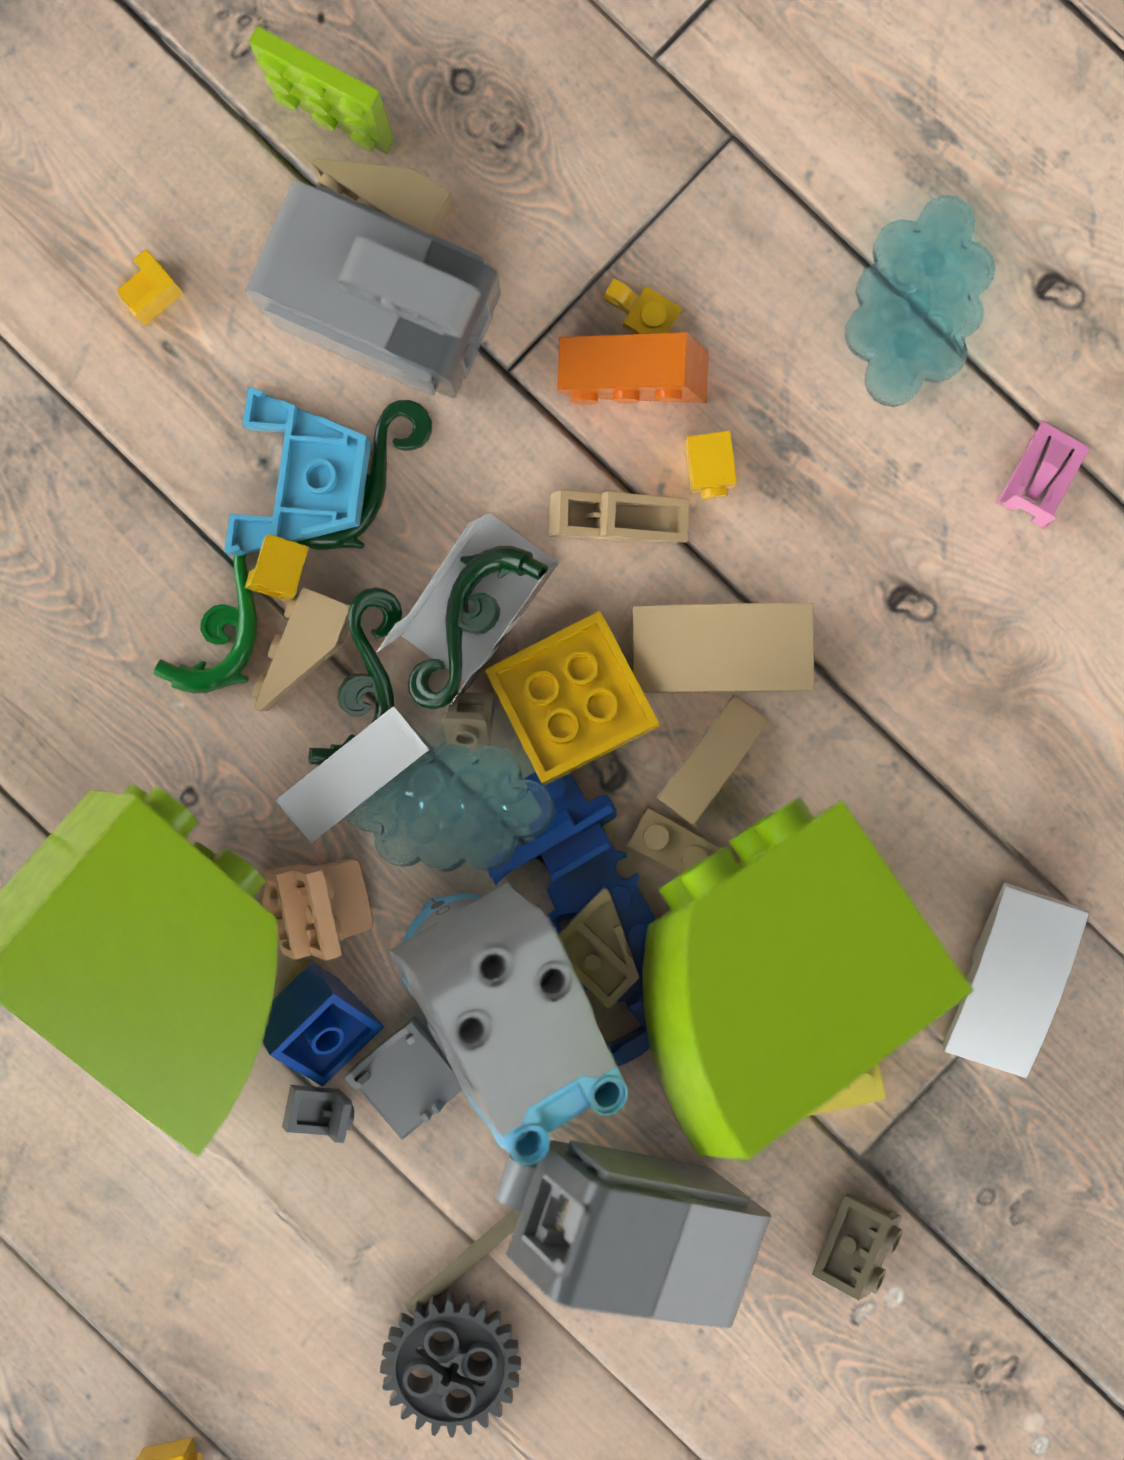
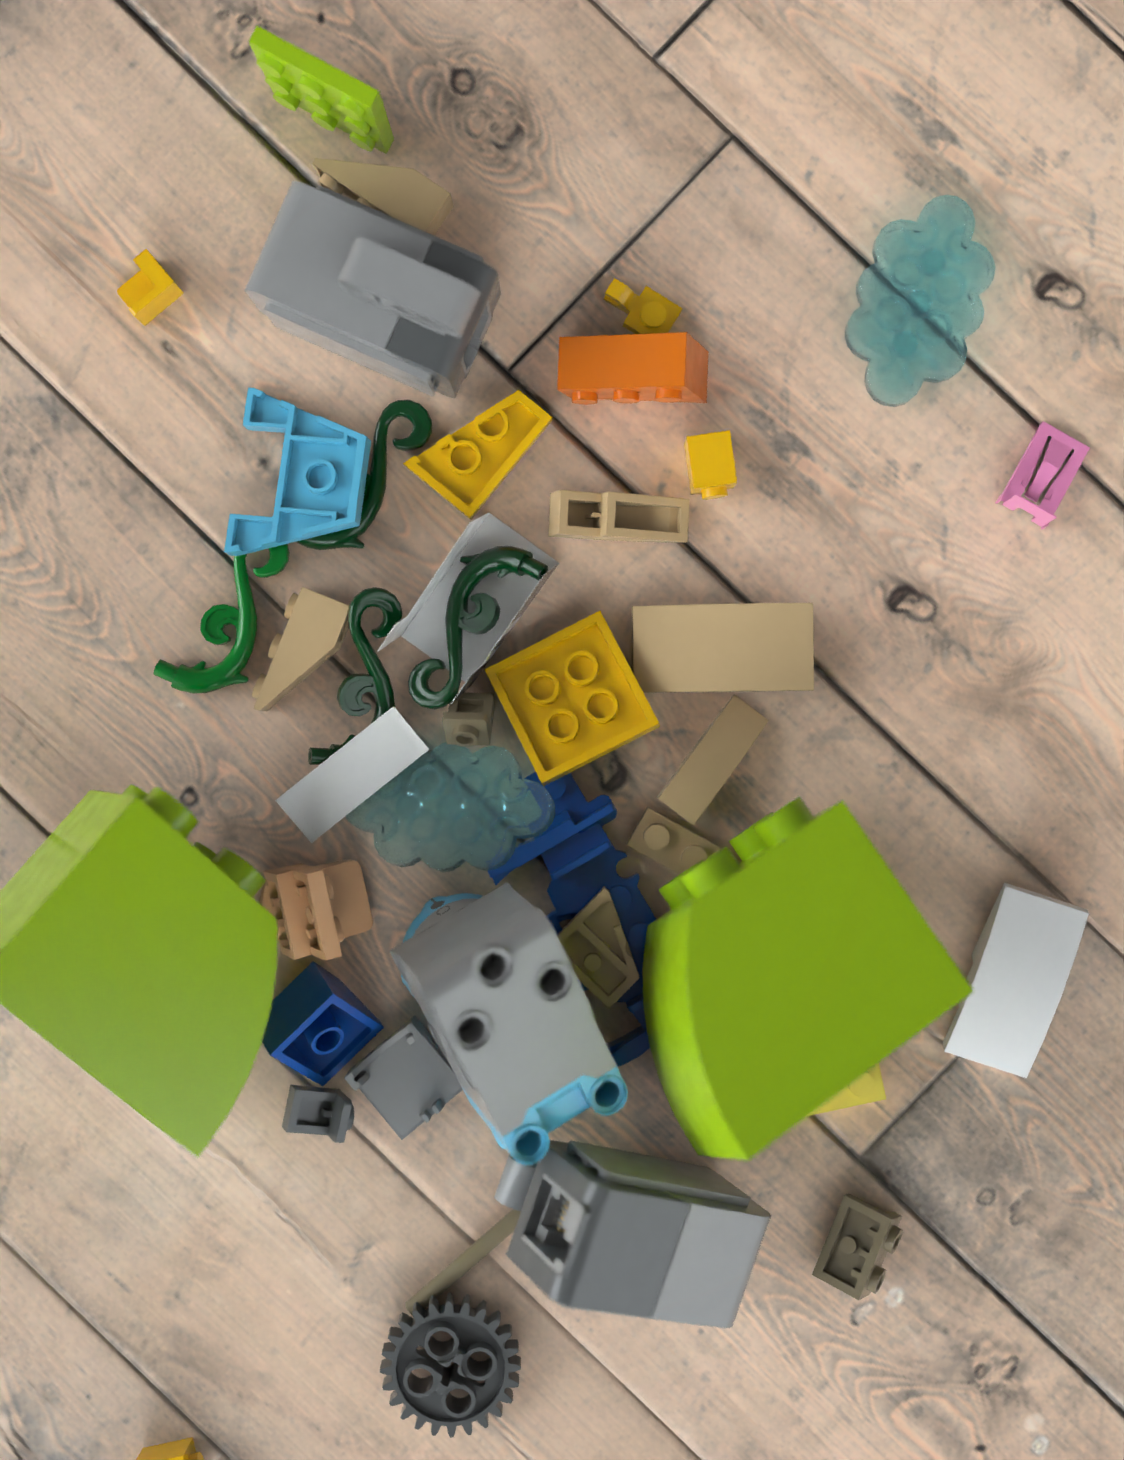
yellow panel [245,534,309,601] -> none
none -> yellow wing [403,390,553,520]

